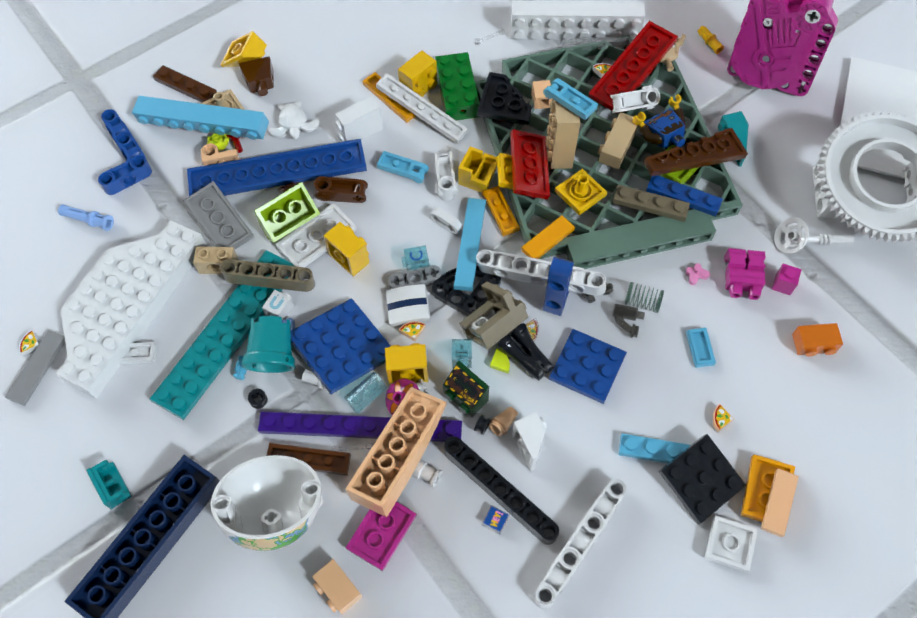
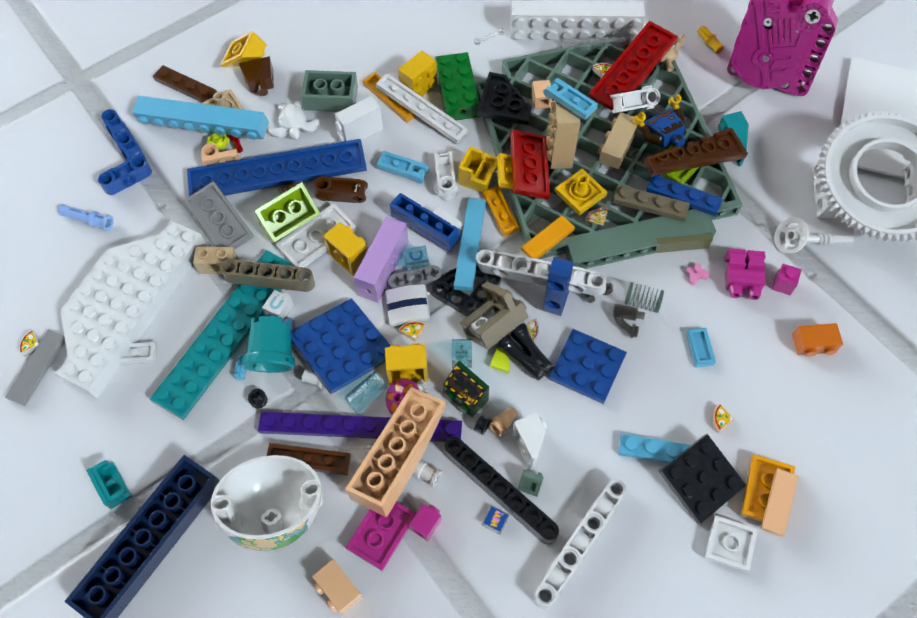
none -> sand green brick [301,70,358,111]
none -> lavender brick [354,216,409,303]
none -> blue brick [390,193,460,252]
none -> dark pink brick [409,503,442,542]
none -> sand green tile [518,469,544,497]
none -> clear tile [586,206,609,225]
none -> olive tile [654,233,713,253]

